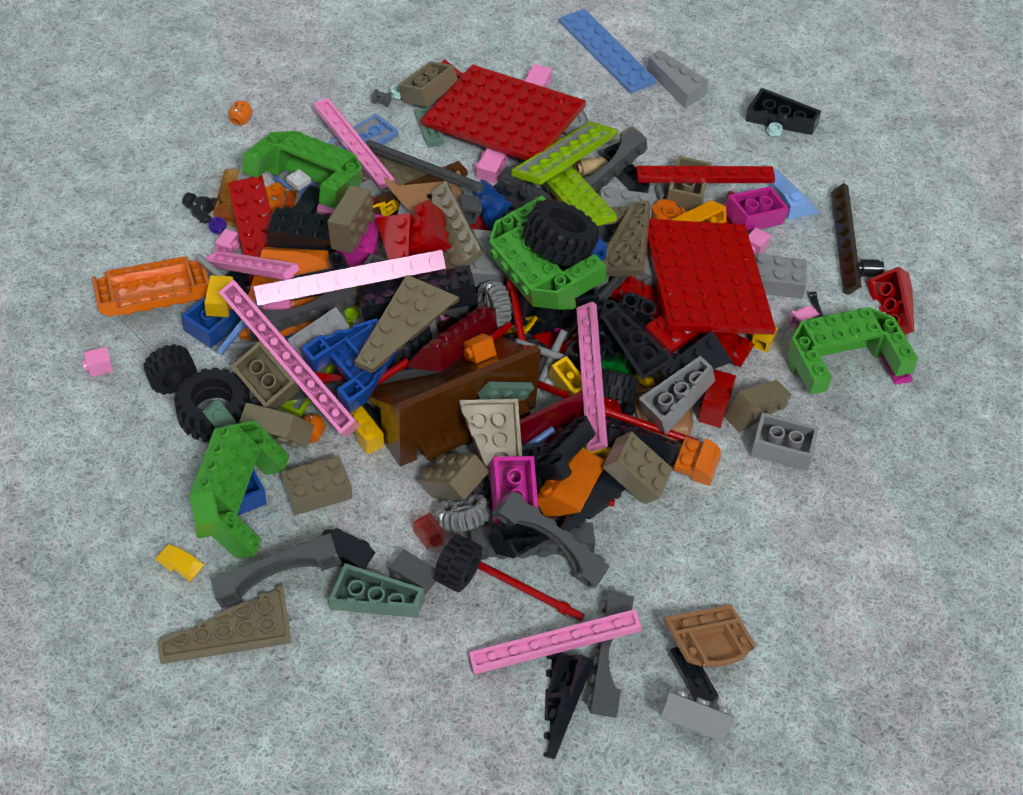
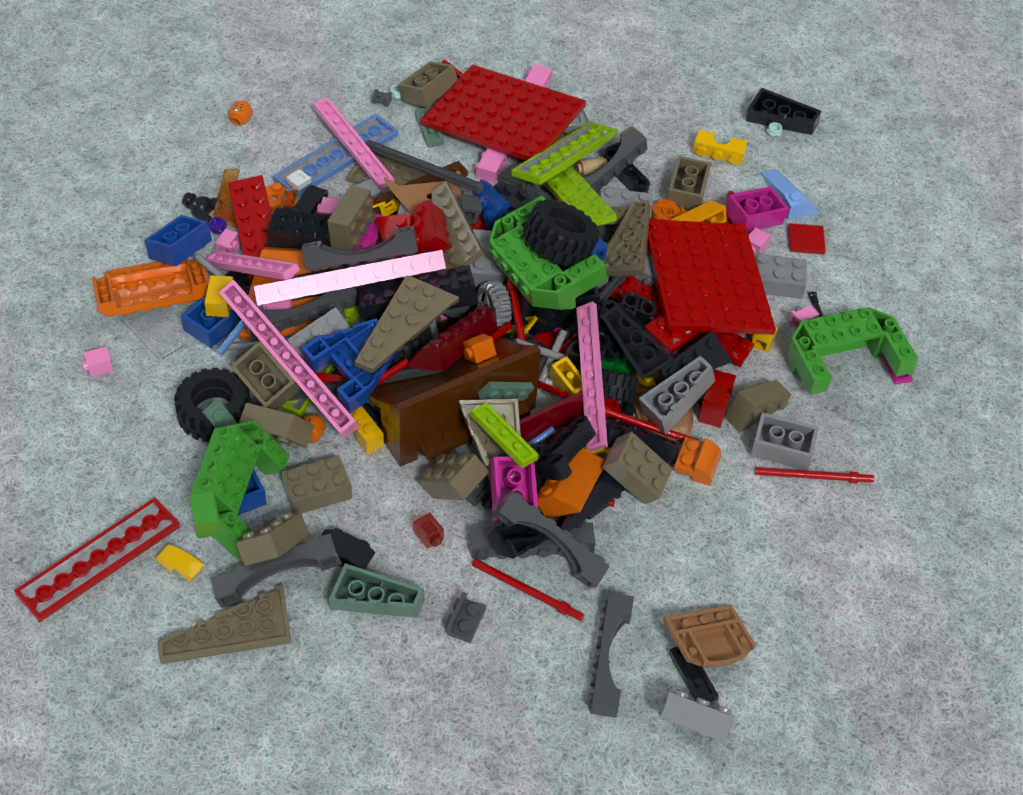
black tyre [143,344,197,395] -> none
bright green wedge [242,131,362,209] -> none
dark grey brick [389,550,436,595] -> none
black tyre [434,534,482,593] -> none
light grey gear [435,493,490,533] -> none
bright pink plate [469,609,642,675] -> none
black wedge [543,652,594,759] -> none
medium blue plate [559,9,657,94] -> none
red plate [636,166,775,183] -> none
light grey wedge [647,50,708,109] -> none
light grey arm [655,183,670,200] -> none
dark brown plate [831,183,862,295] -> none
black brick [859,259,884,277] -> none
red wedge [867,266,915,335] -> none
none -> red piece [14,498,180,623]
none -> blue brick [144,215,212,266]
none -> dark tan brick [236,512,310,566]
none -> dark grey arch [301,226,419,272]
none -> dark grey bracket [445,592,486,643]
none -> lime plate [470,402,539,468]
none -> yellow arch [693,129,748,165]
none -> red bar [755,467,874,484]
none -> red tile [788,223,826,254]

